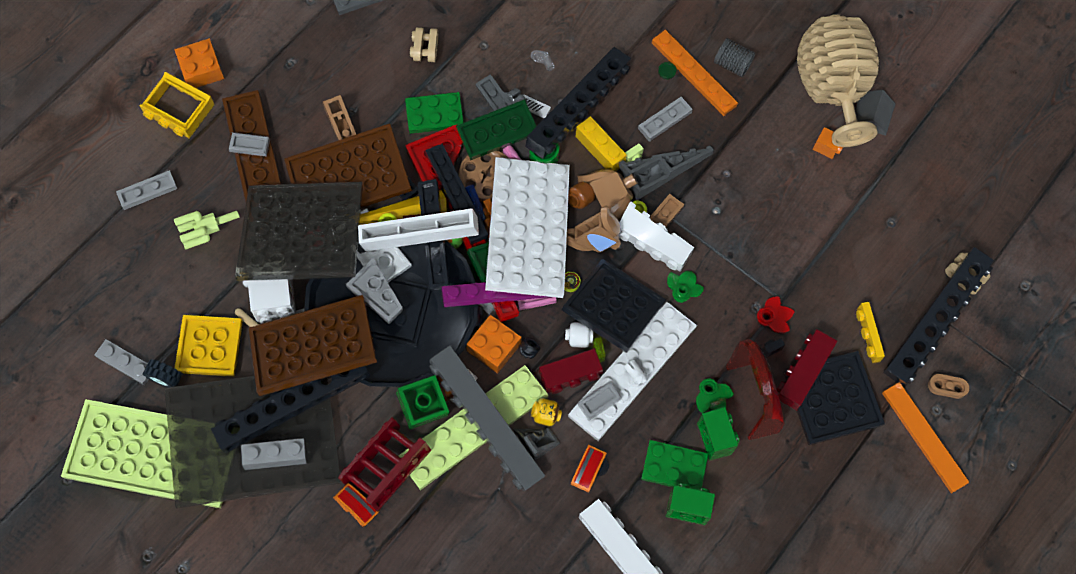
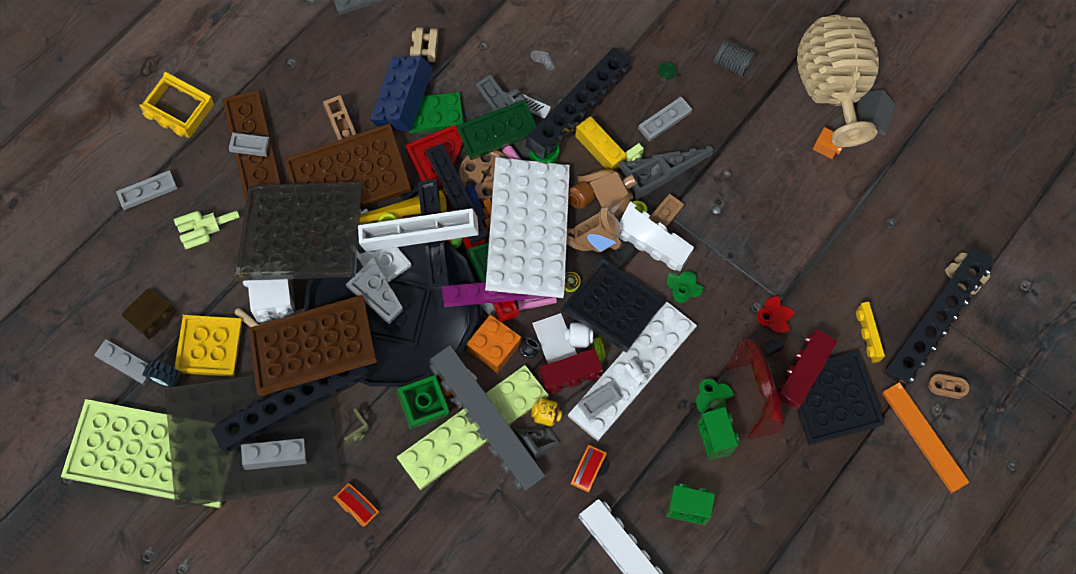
orange brick [174,38,224,88] -> none
dark red fence [338,417,431,512] -> none
green plate [641,440,708,490] -> none
orange plate [652,30,738,116] -> none
none -> dark brown bracket [122,288,177,340]
none -> olive bracket [344,408,370,445]
none -> dark blue piece [370,56,433,131]
none -> white sticker [532,313,577,364]

